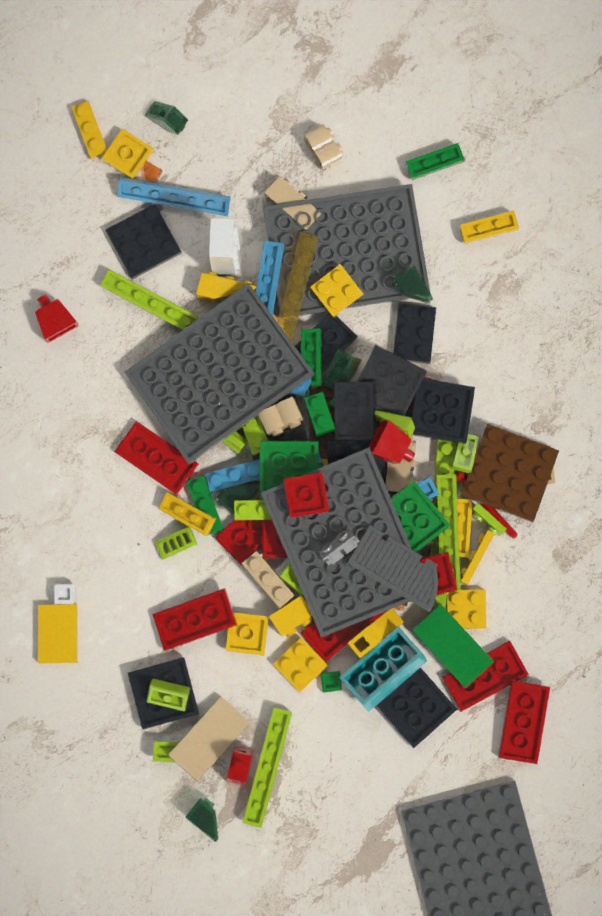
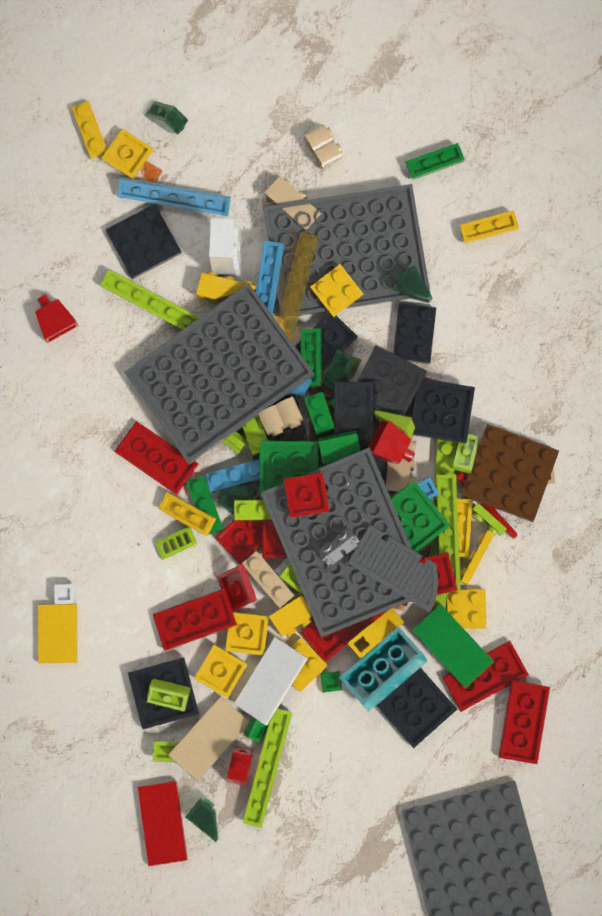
none -> red tile [137,781,188,867]
none -> yellow plate [194,645,248,698]
none -> red plate [217,564,257,611]
none -> white tile [234,637,308,725]
none -> green plate [243,717,269,743]
none -> green brick [318,431,360,464]

